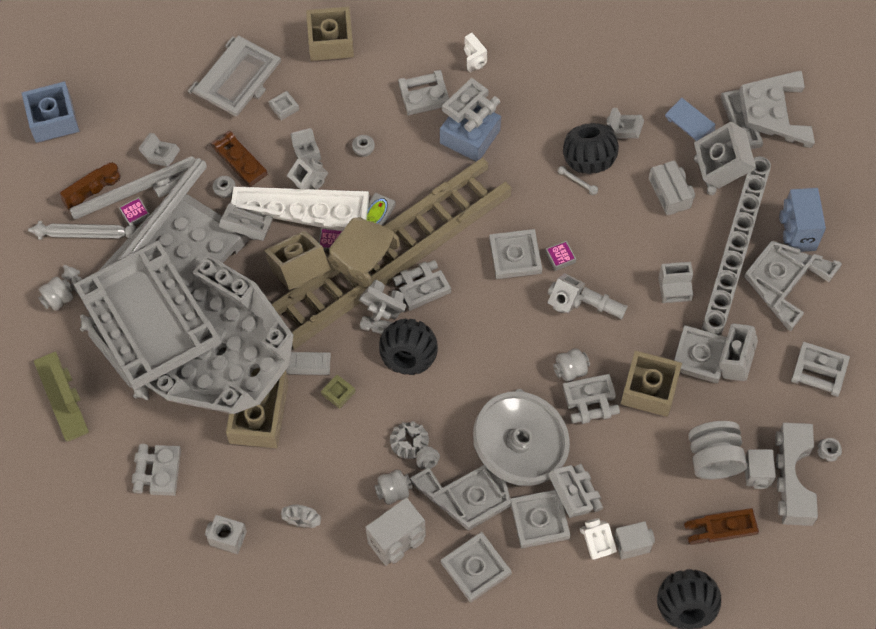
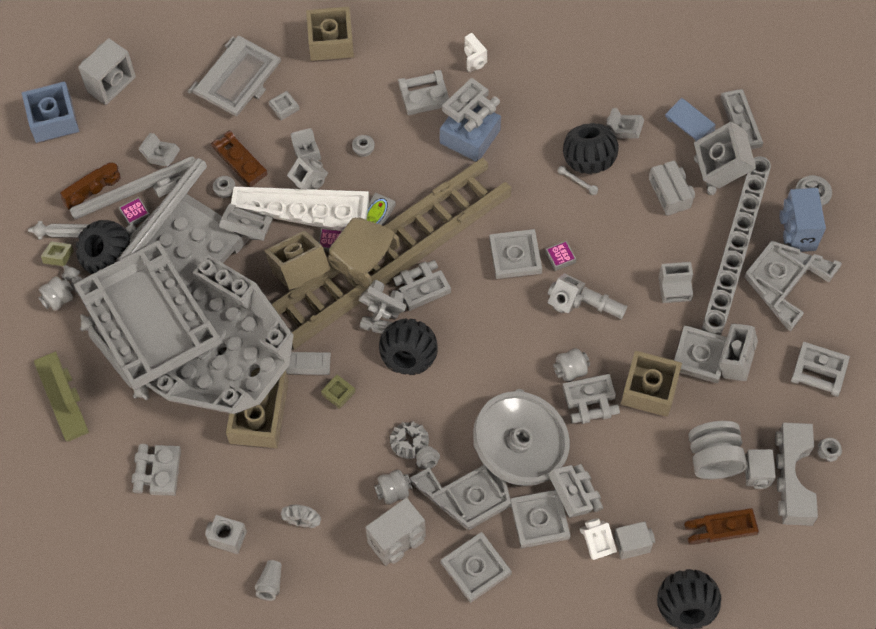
light grey wing [739,71,815,148] -> none
none -> olive plate [41,242,74,266]
none -> black wheel [76,220,131,274]
none -> light grey brick [78,38,136,105]
none -> light grey cone [255,560,282,600]
none -> light grey gear [796,175,832,207]

